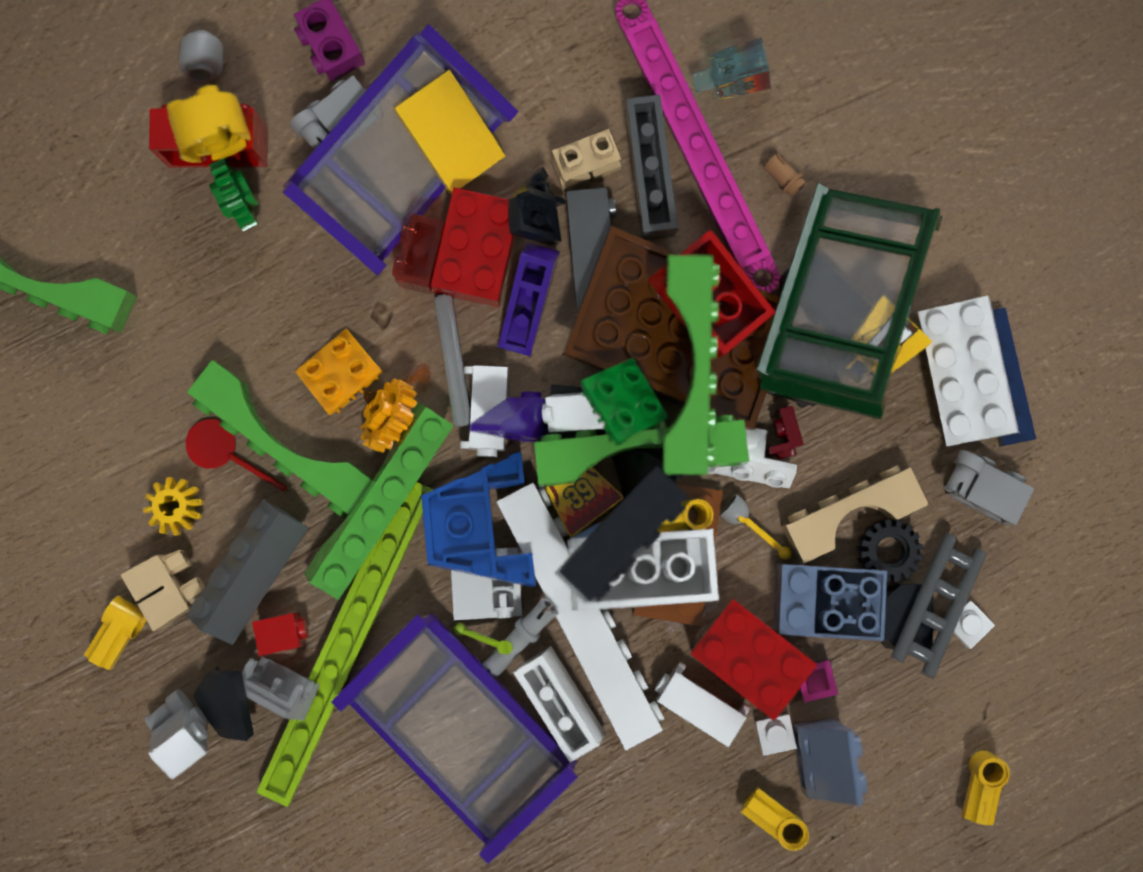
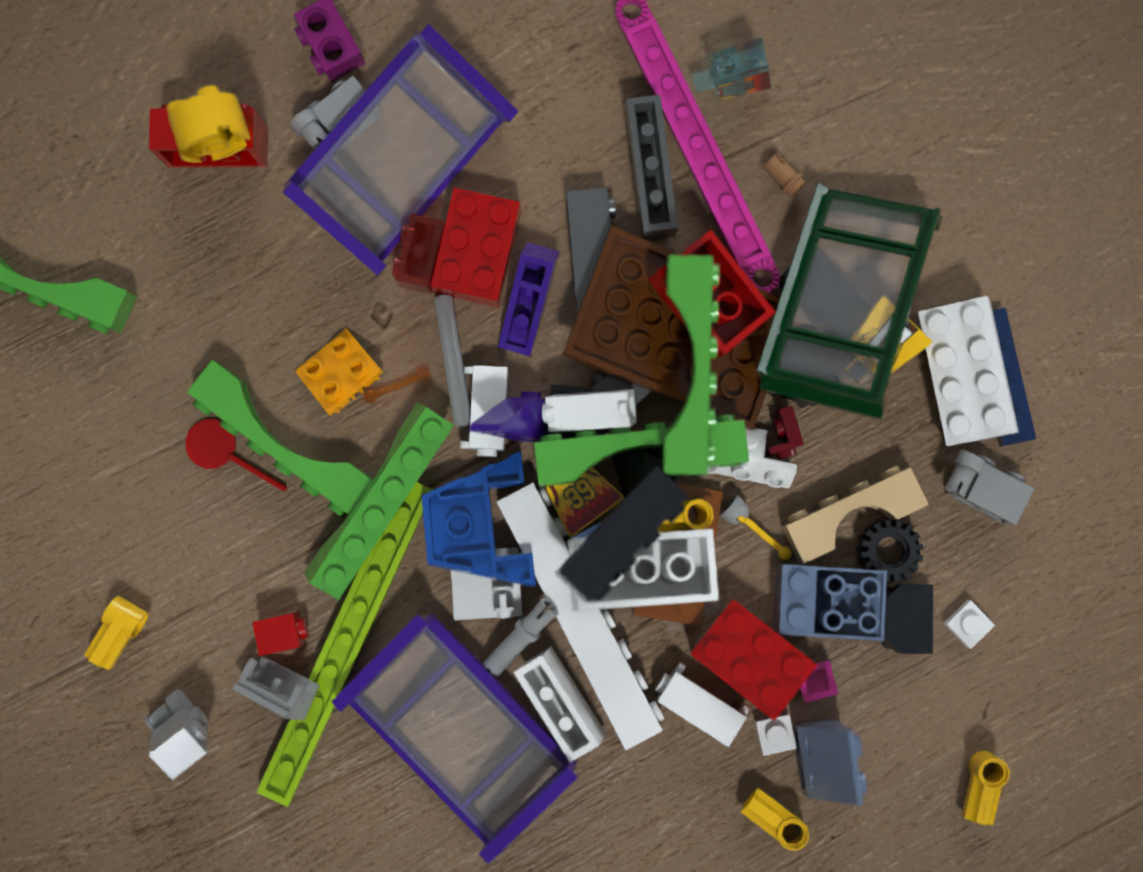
tan hips [120,550,205,632] -> none
yellow gear [143,477,204,535] -> none
light grey head [179,30,224,83] -> none
dark grey brick [186,499,308,645] -> none
black slope [193,667,254,741] -> none
green gear [209,158,259,232] -> none
light orange gear [360,378,417,453] -> none
yellow tile [392,69,506,194] -> none
lime hinge [453,622,513,655] -> none
black slope [509,167,565,245] -> none
tan hips [551,128,622,192] -> none
green hinge [580,358,669,446] -> none
dark grey bar [891,533,987,679] -> none

